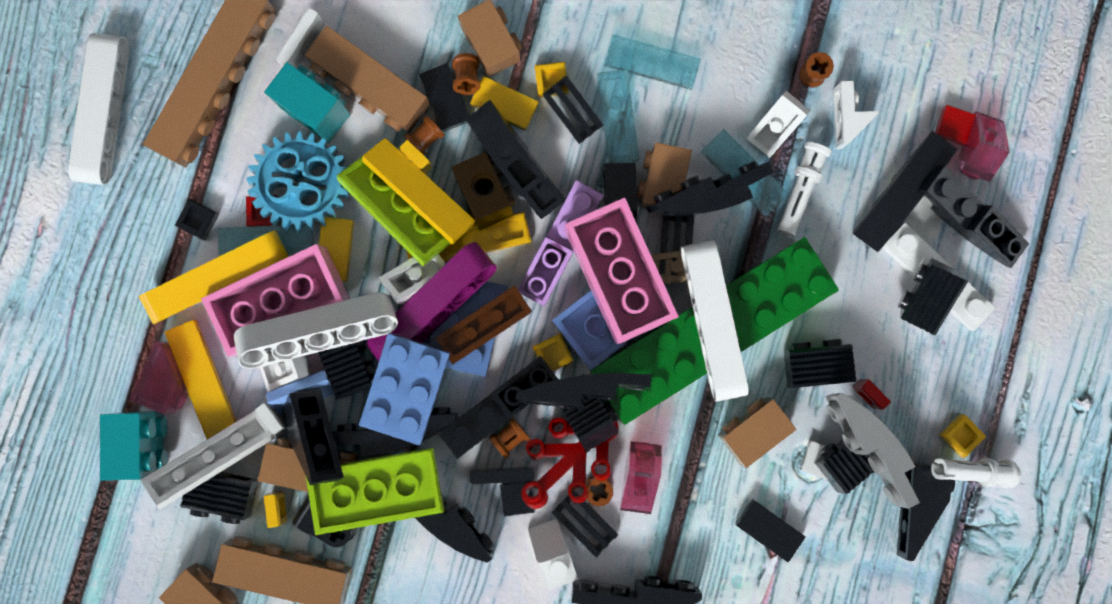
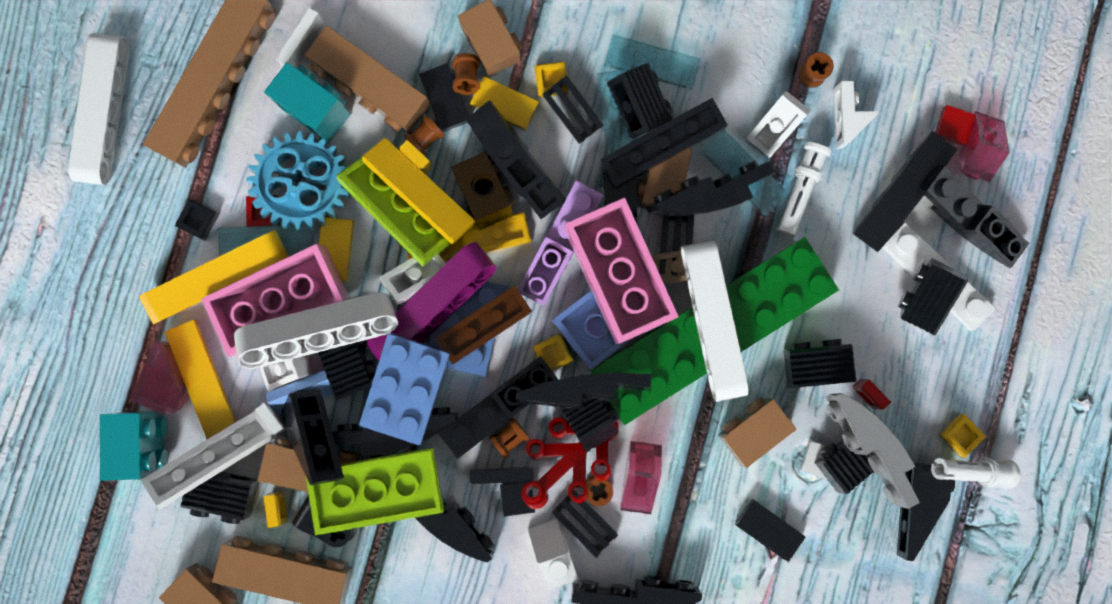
none -> black piece [600,98,728,188]
none -> black brick [607,63,673,139]

